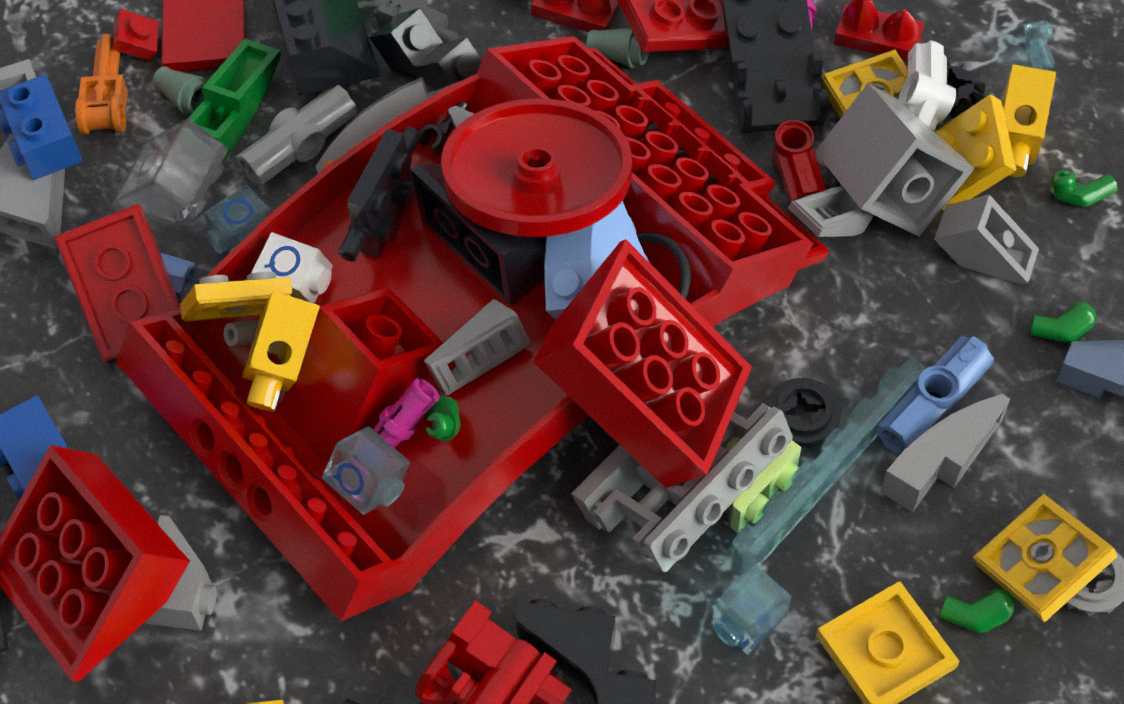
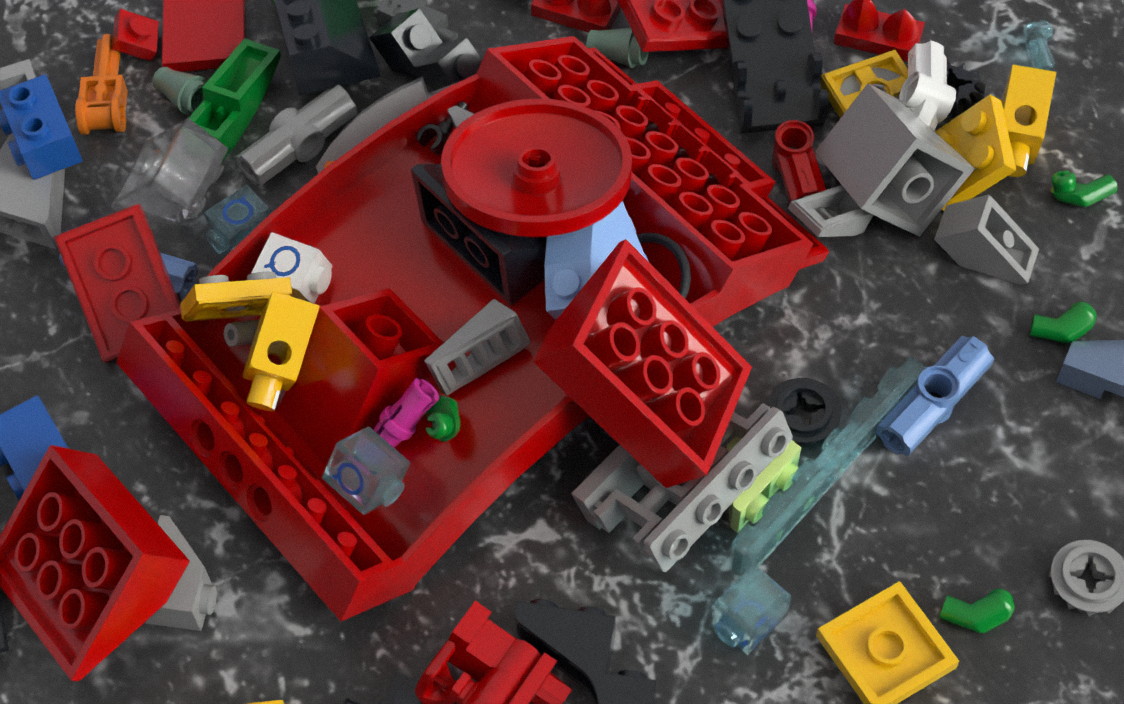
black plate [337,127,421,262] -> none
light grey slope [881,394,1010,512] -> none
yellow piece [973,494,1117,623] -> none

